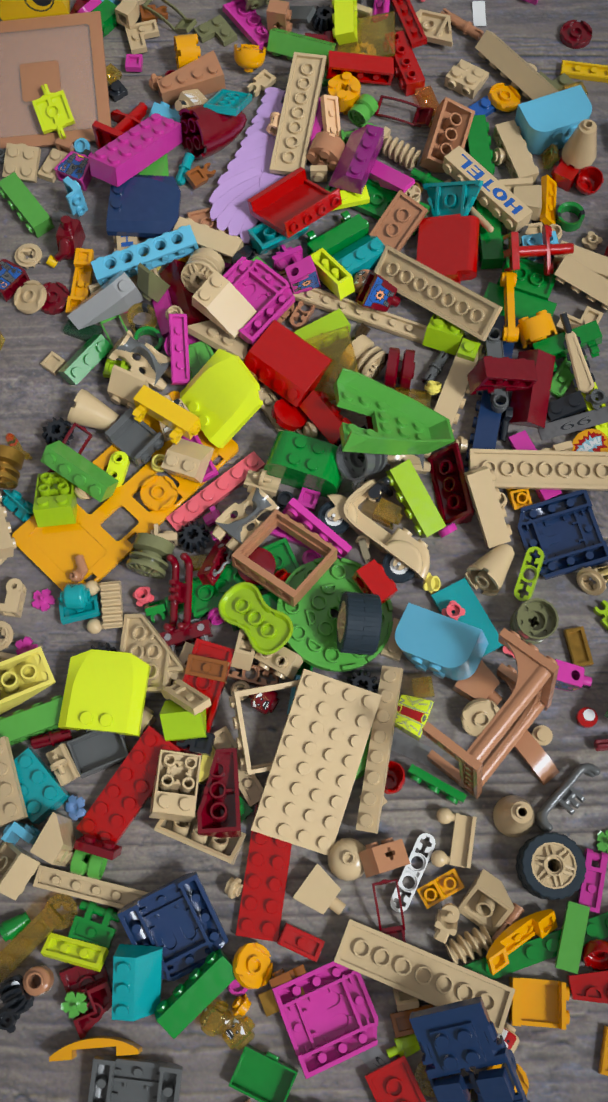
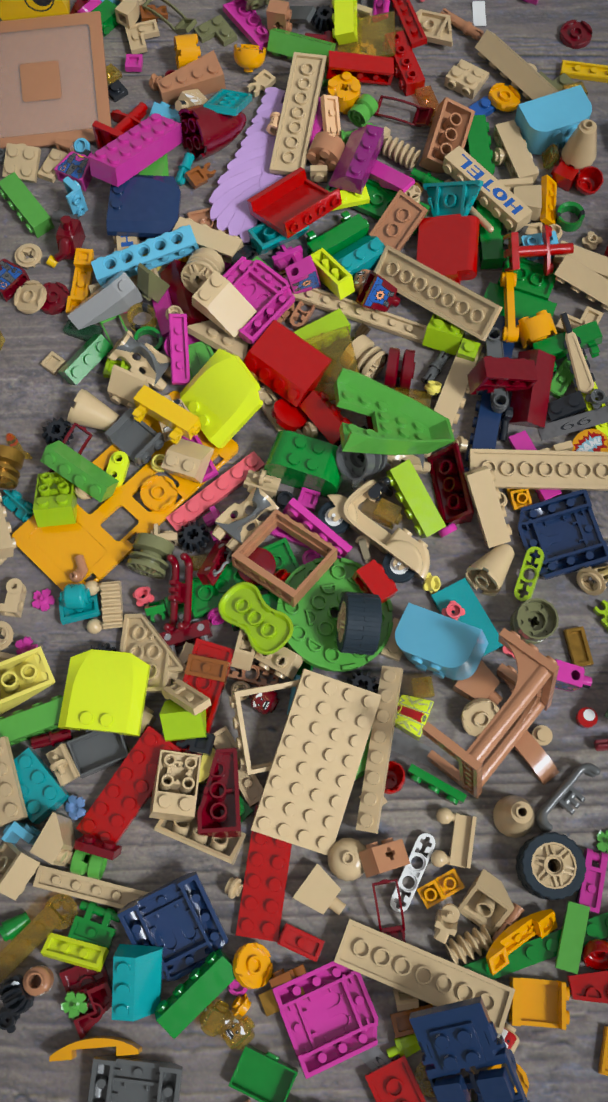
neon yellow plate [32,84,75,139] -> none

